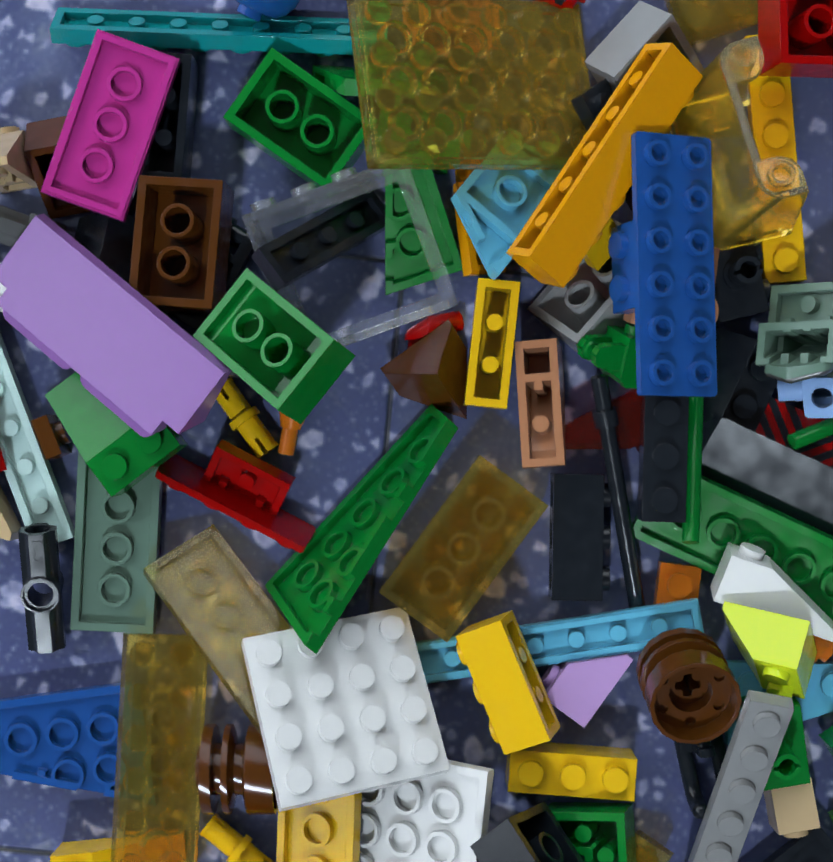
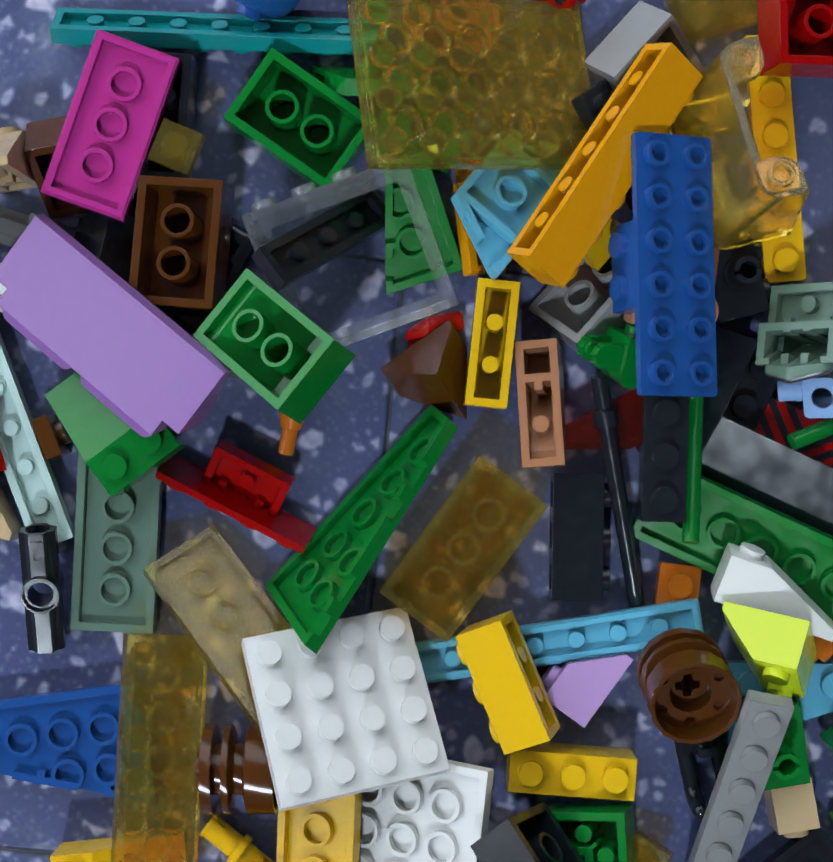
yellow pin [216,377,279,459] -> none
none -> clear yellow plate [148,118,206,177]

